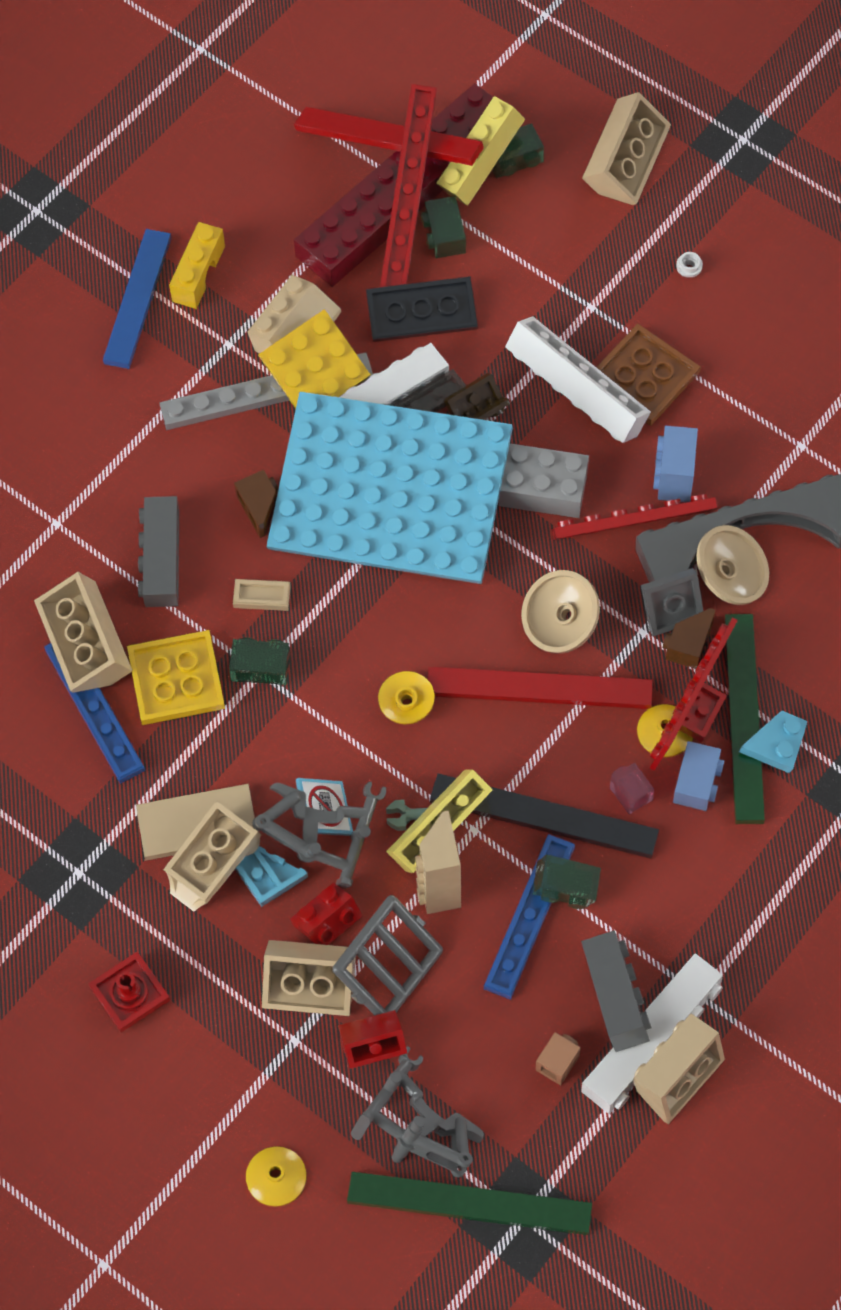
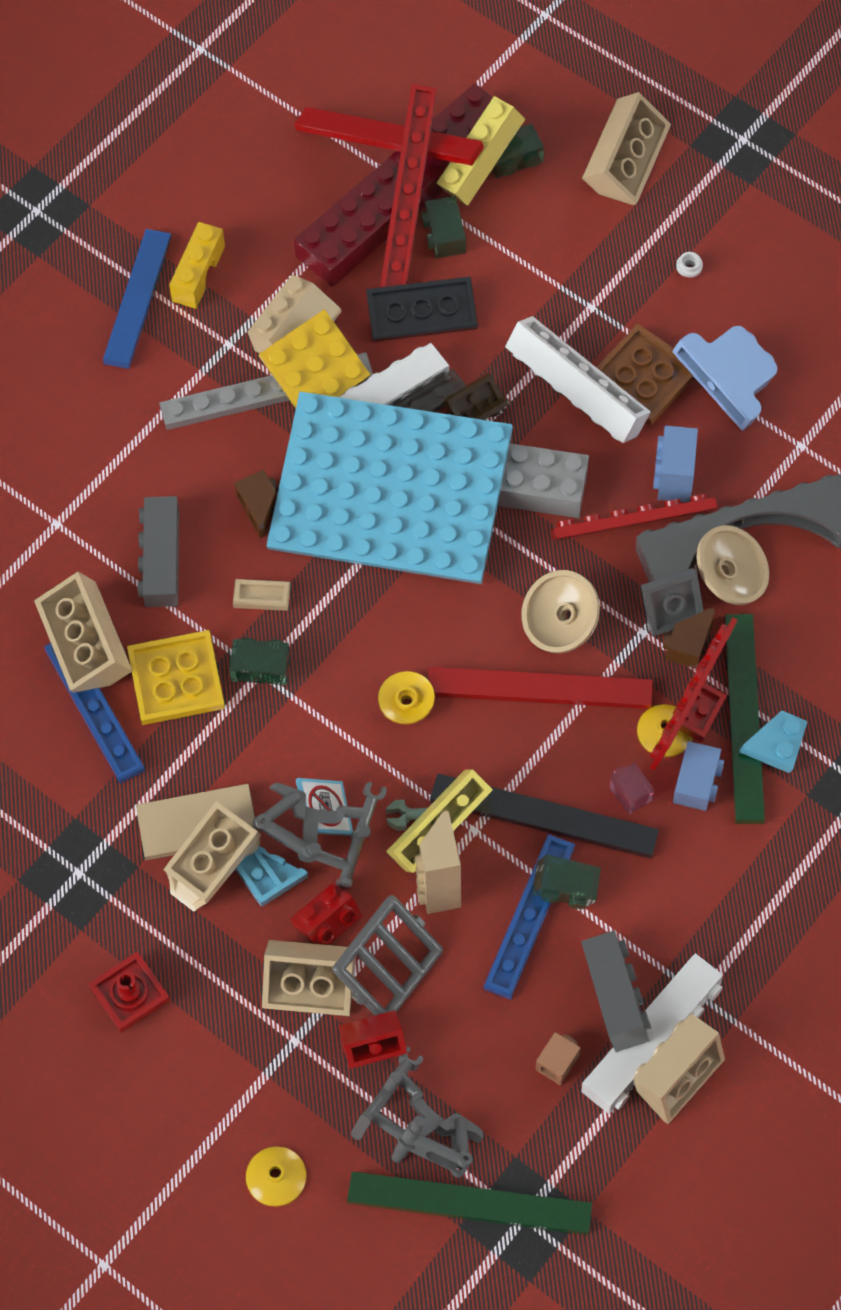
none -> light blue brick [672,326,777,432]

